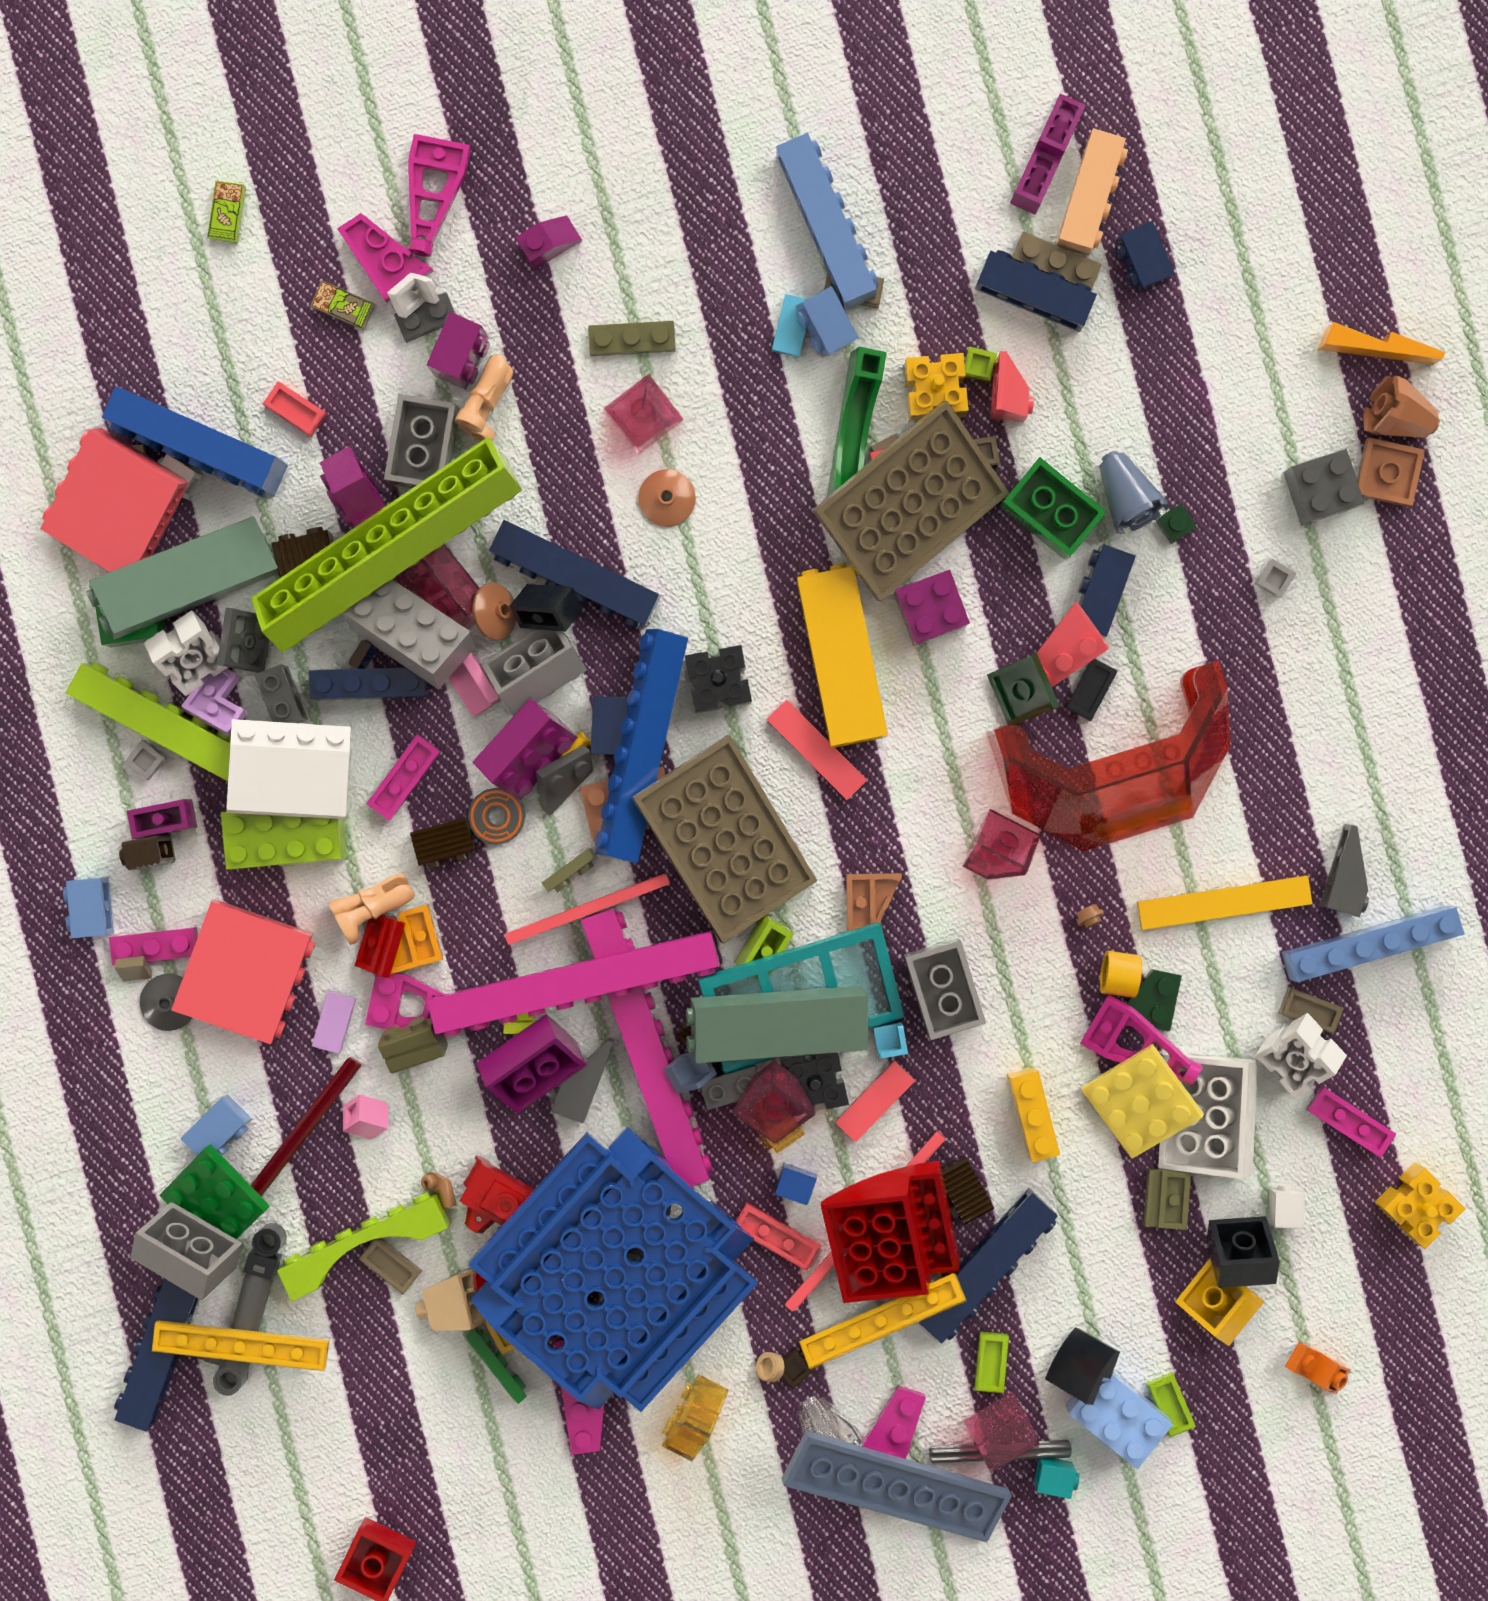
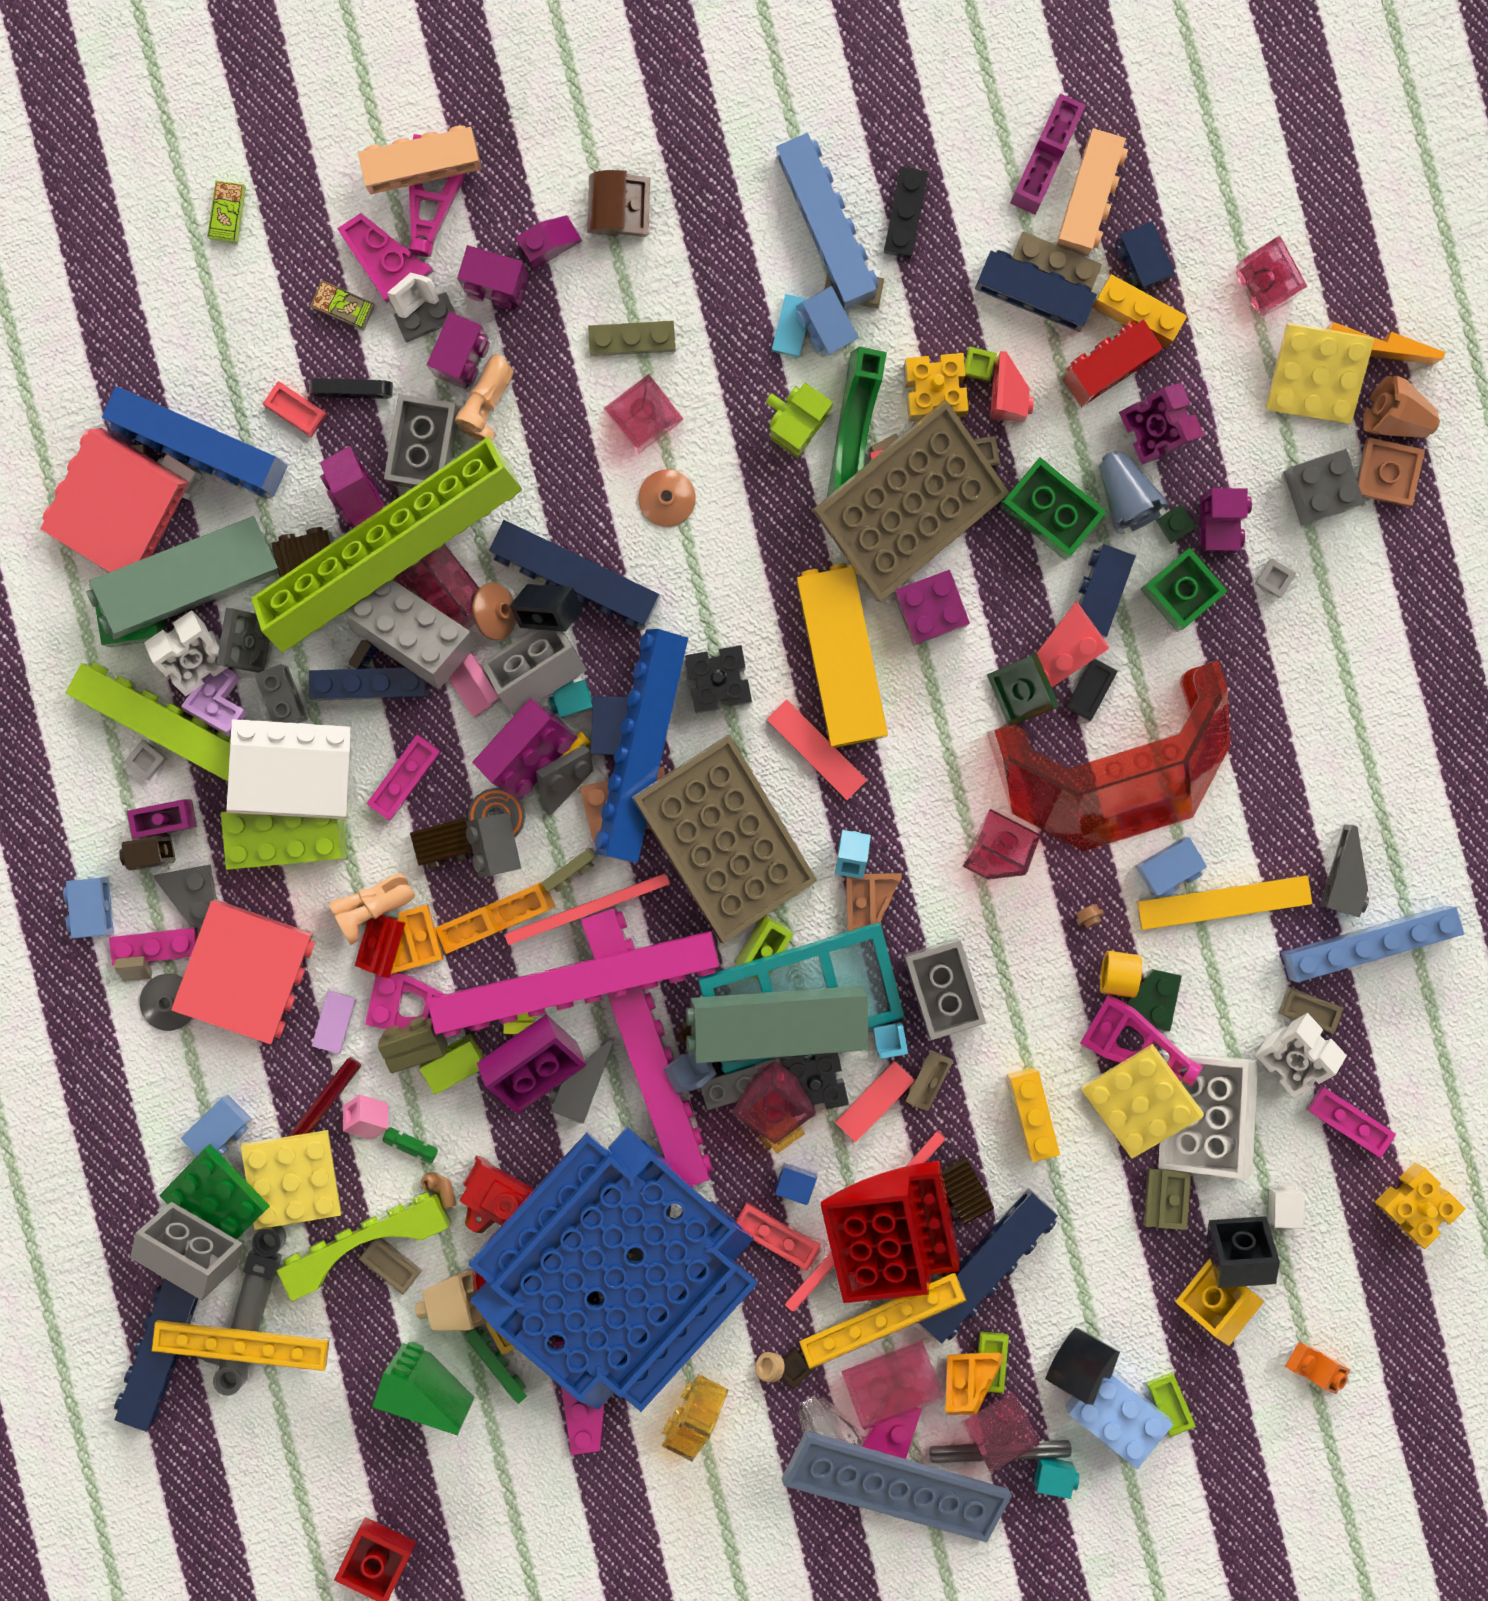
none -> dark grey wing [154,864,217,926]
none -> light yellow plate [241,1130,341,1230]
none -> black beam [309,378,393,399]
none -> light nougat brick [358,126,482,195]
none -> green slope [372,1342,475,1436]
none -> green axle [382,1127,438,1164]
none -> lime hinge [419,1033,484,1095]
none -> light orange slope [435,882,556,954]
none -> magenta brick [457,245,529,310]
none -> dark grey brick [466,812,522,878]
none -> teal brick [549,680,593,719]
none -> reddish brown brick [587,170,650,237]
none -> lime brick [766,382,833,459]
none -> brick [835,830,871,879]
none -> clear pink brick [841,1340,945,1430]
none -> black plate [883,166,928,258]
none -> dark tan plate [906,1050,954,1111]
none -> light orange wing [945,1353,1004,1415]
none -> red brick [1062,320,1163,408]
none -> yellow brick [1092,274,1187,349]
none -> magenta brick [1119,383,1205,465]
none -> medium blue brick [1135,837,1207,898]
none -> green brick [1140,547,1227,632]
none -> magenta brick [1200,488,1252,554]
none -> clear pink slope [1236,236,1308,316]
none -> light yellow plate [1265,323,1374,424]

